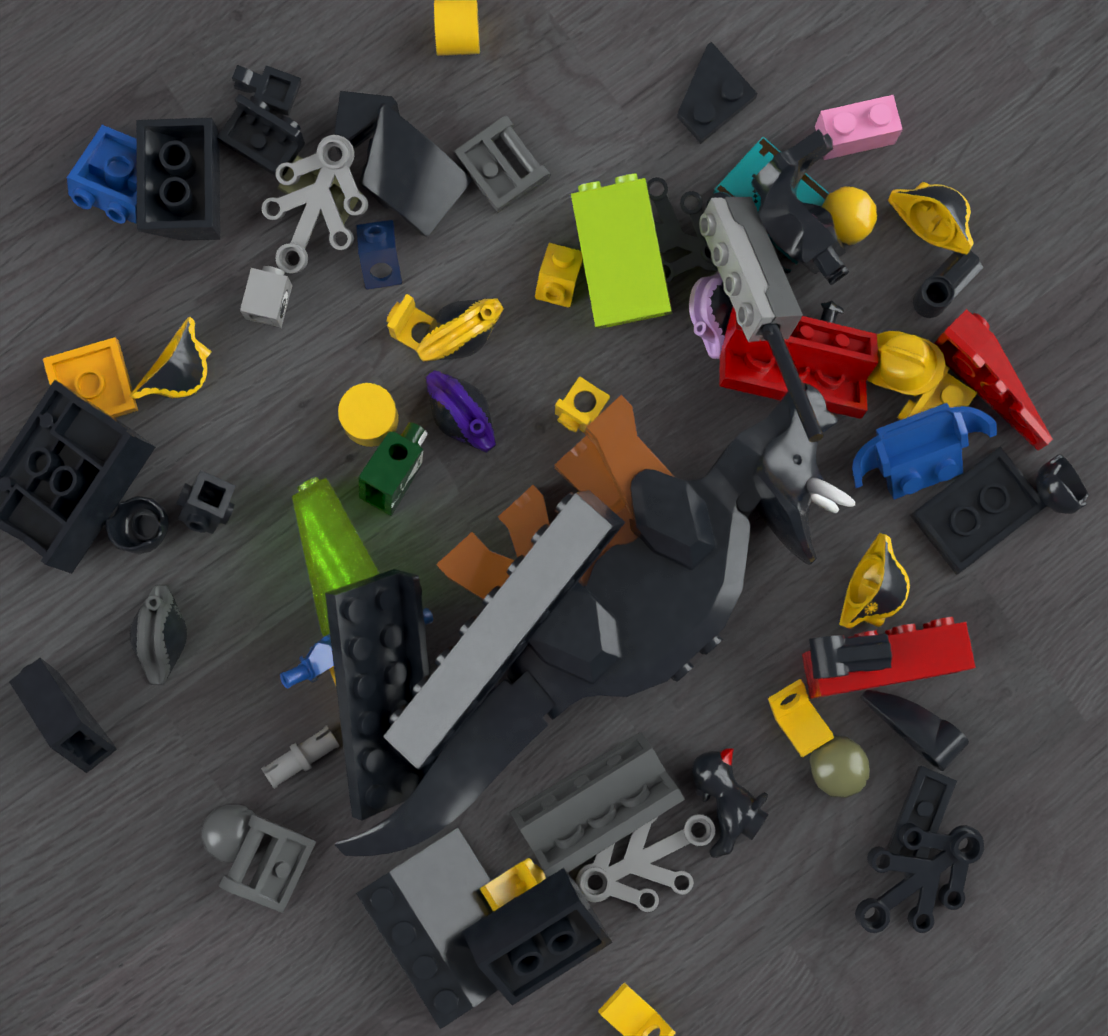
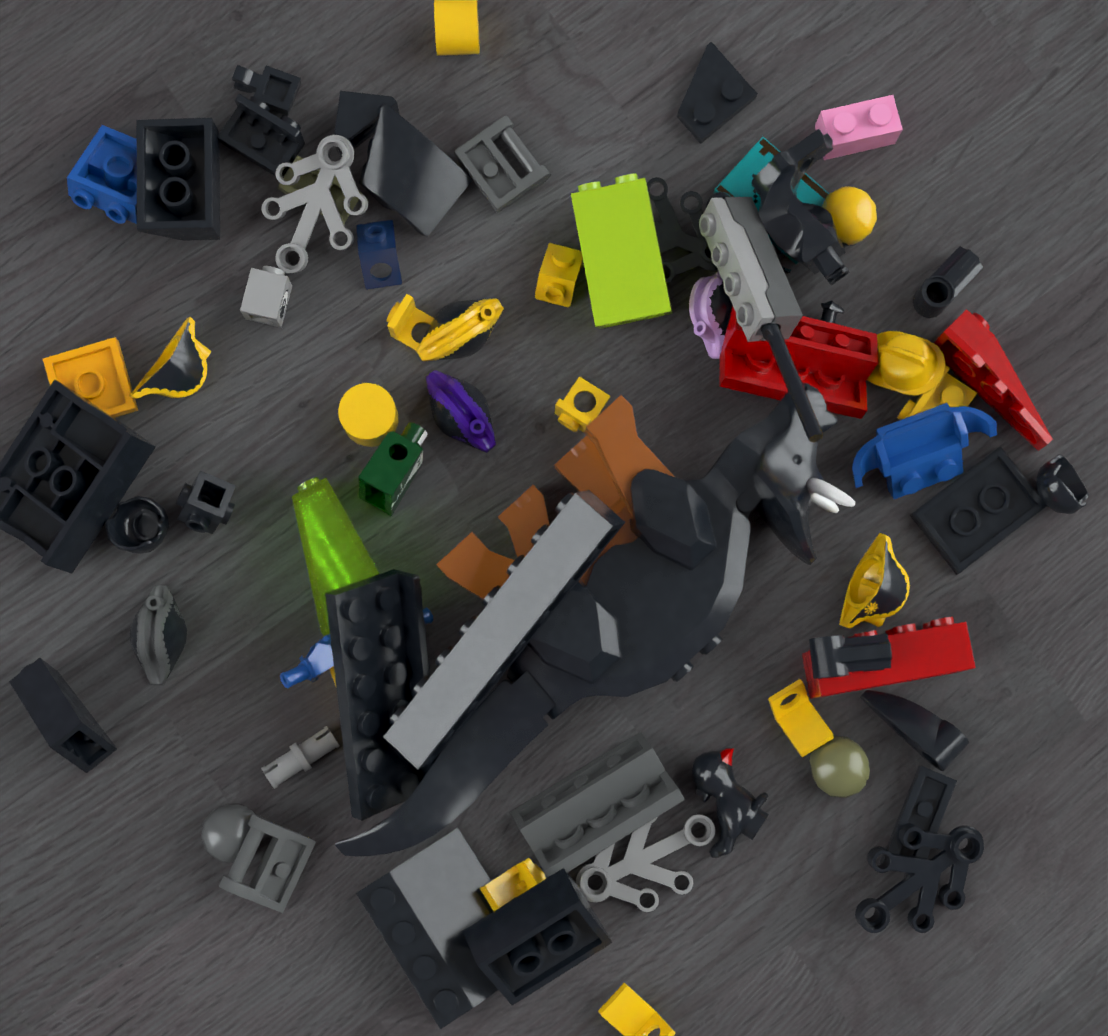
yellow hat [888,182,973,255] -> none

